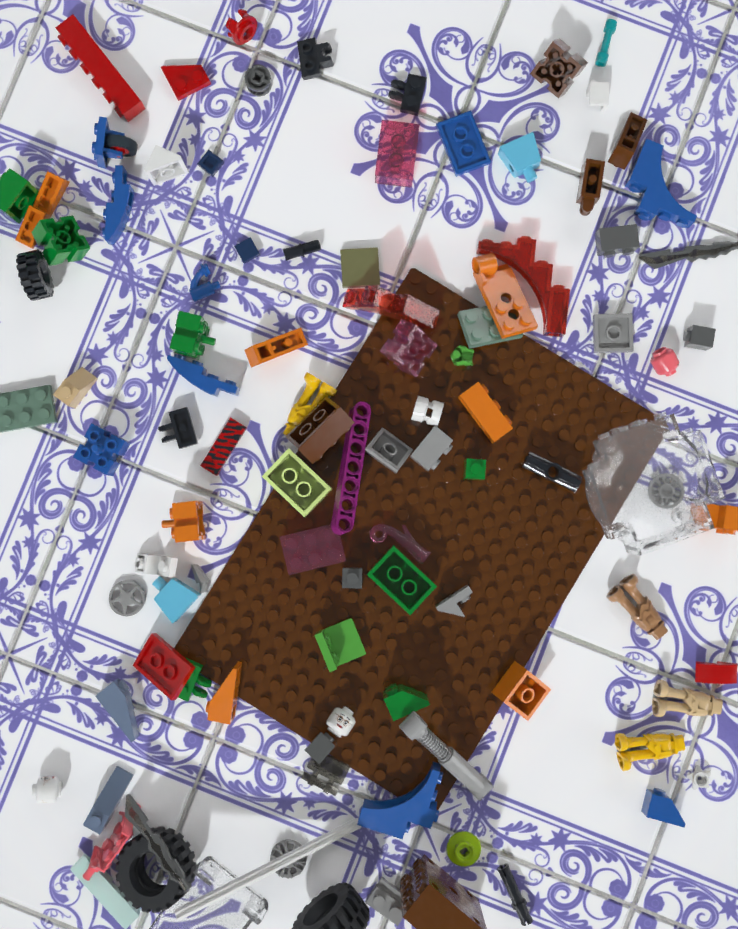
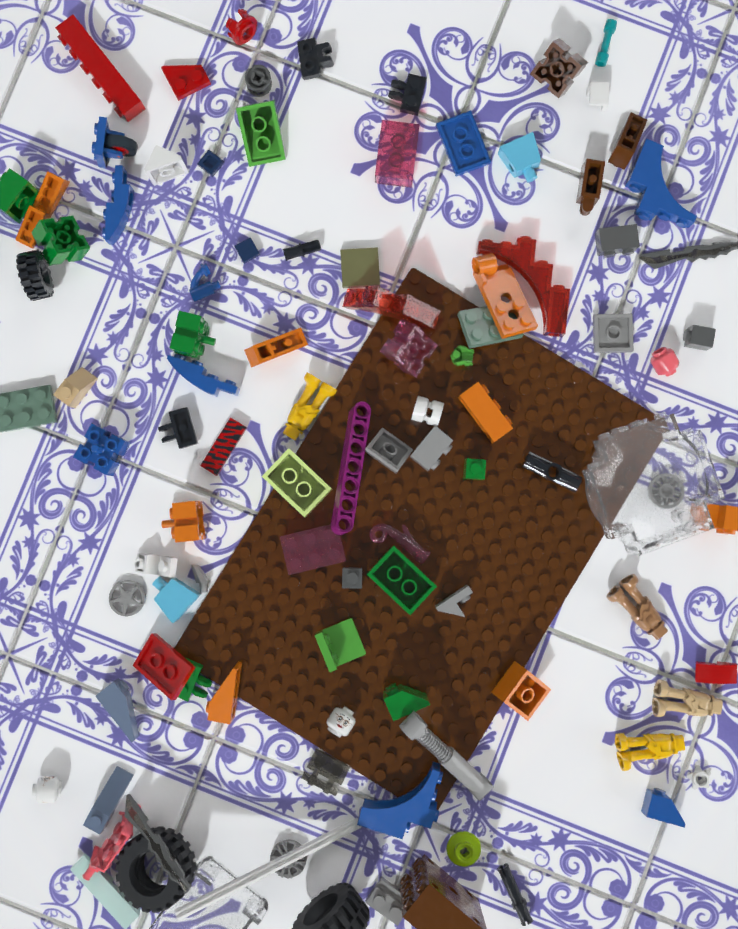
reddish brown brick [286,396,355,464] -> none
dark grey brick [304,732,335,764] -> none
none -> bright green slope [236,100,286,167]

